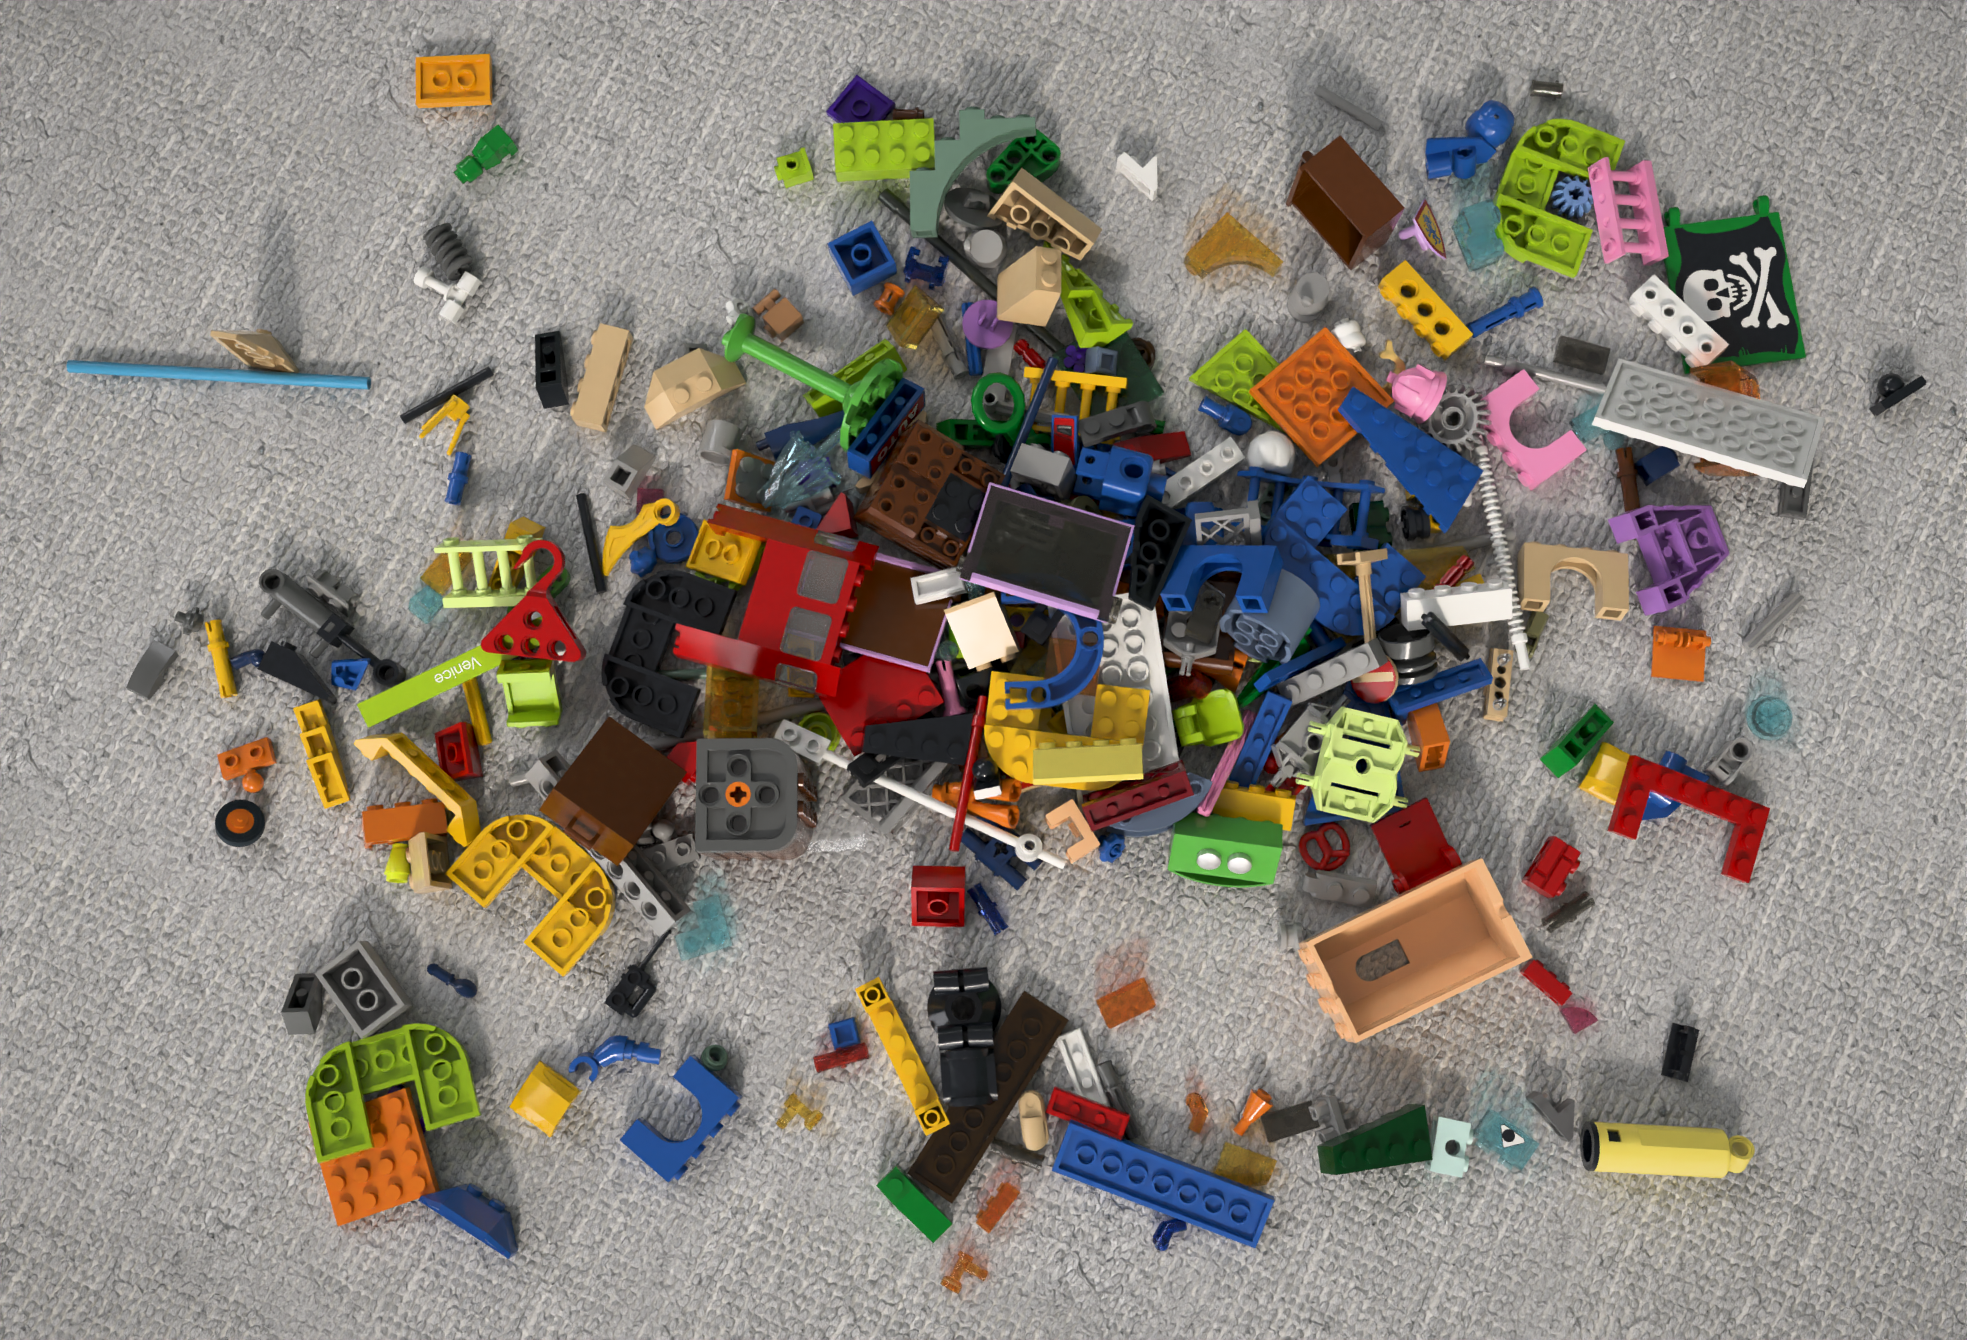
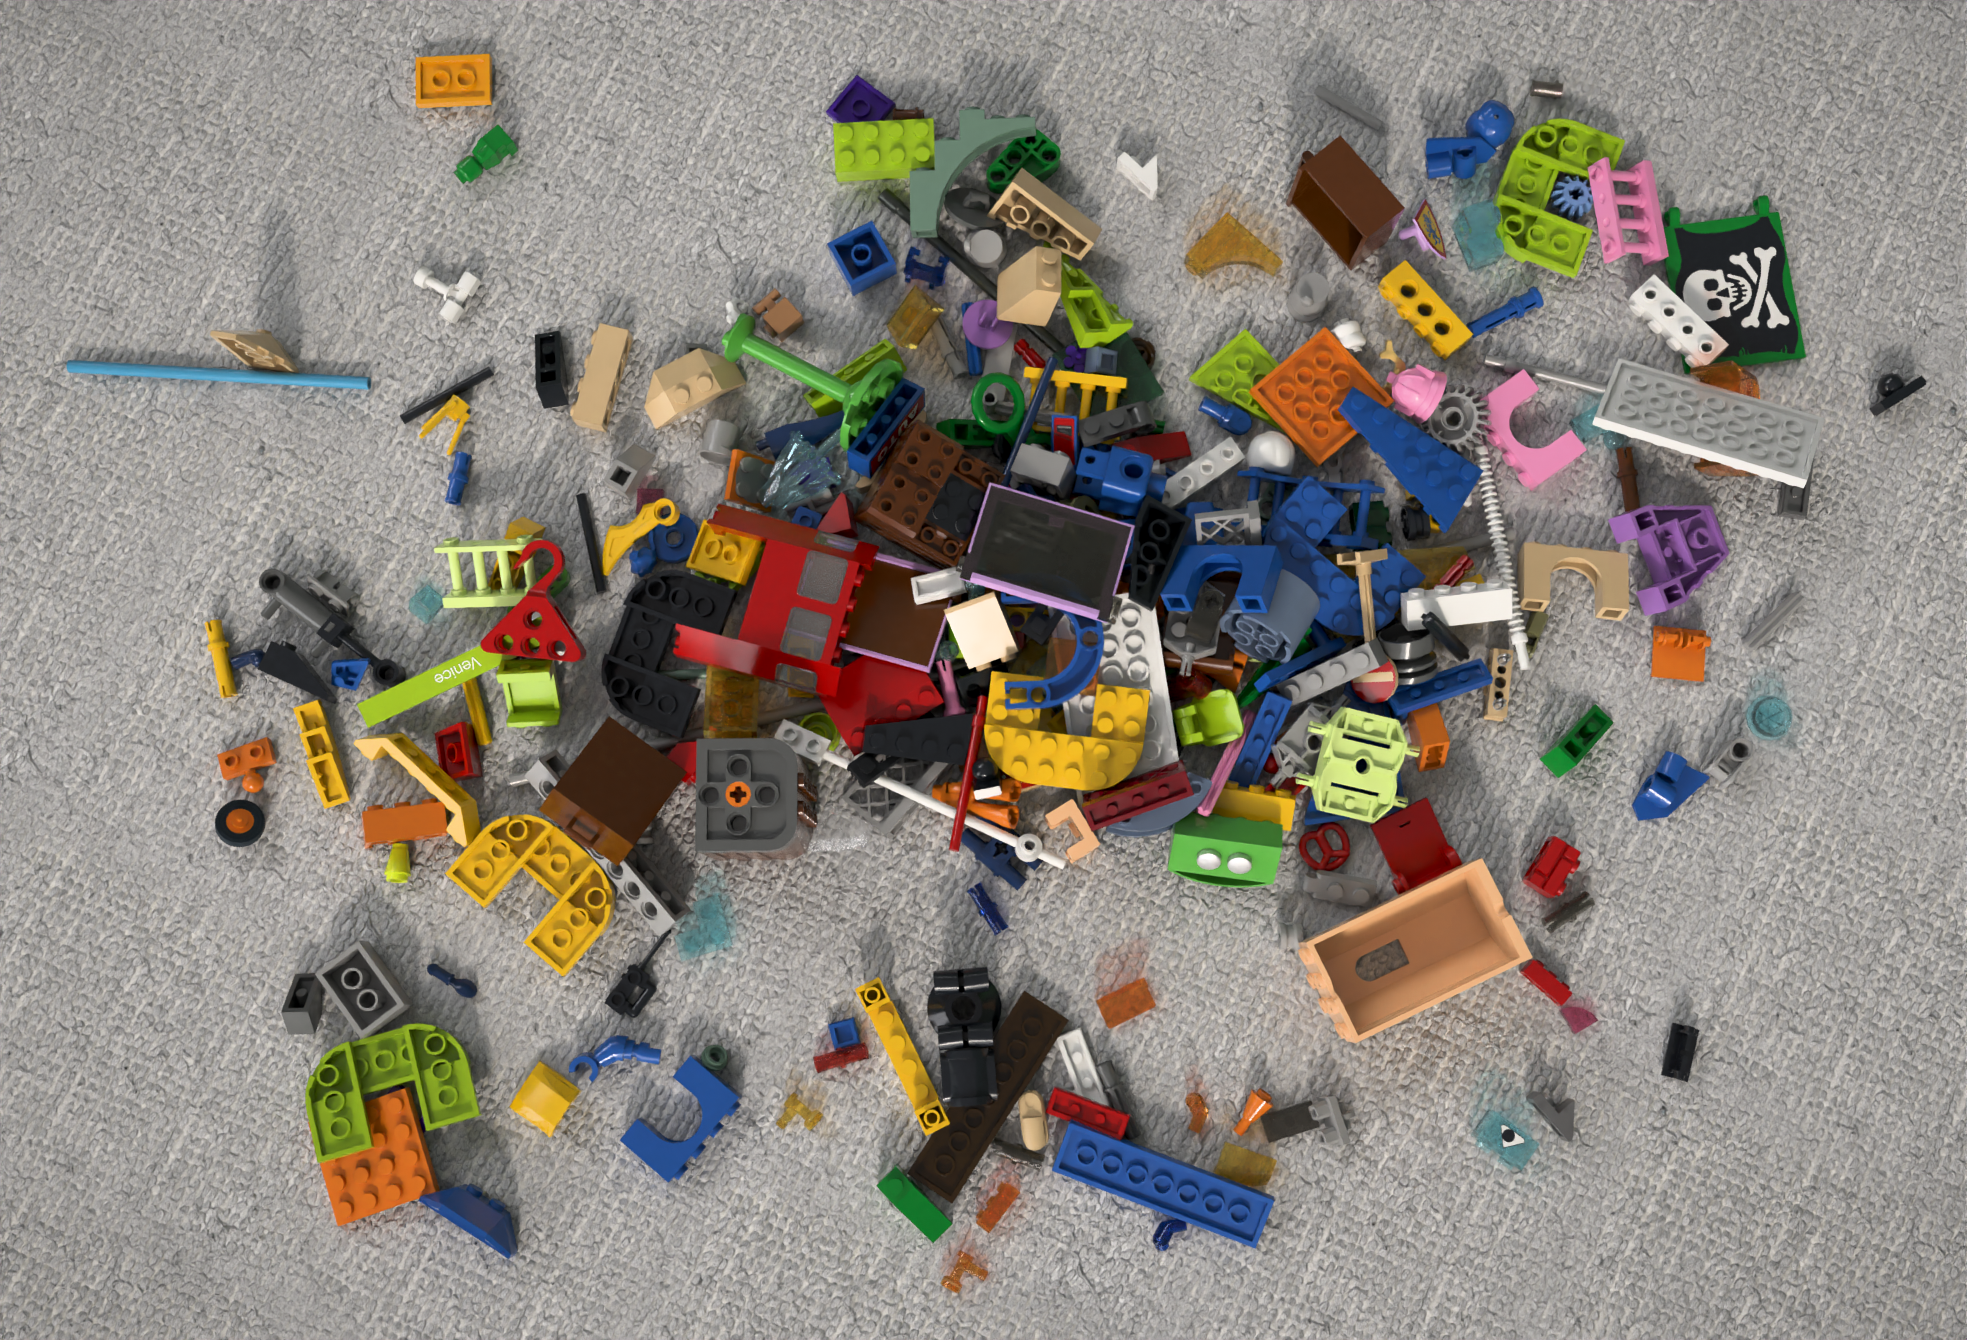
dark grey slope [126,640,179,700] -> none
dark grey plant [174,607,204,635] -> none
tan slope [406,832,453,894] -> none
clear yellow hinge [420,552,473,595] -> none
dark grey piece [423,223,473,281] -> none
light grey plate [641,819,701,872] -> none
lime brick [774,147,814,188] -> none
orange bush [873,282,905,316] -> none
red slope [911,866,965,927] -> none
light yellow slope [1033,738,1144,785] -> none
blue piece [1098,833,1126,863] -> none
dark green wedge [1317,1104,1433,1175] -> none
light aqua brick [1424,1115,1474,1178] -> none
clear smoke plate [1553,335,1611,375] -> none
yellow slope [1578,741,1630,805] -> none
light yellow piece [1580,1121,1755,1178] -> none
red plate [1607,755,1770,883] -> none
dark blue brick [1634,446,1680,487] -> none

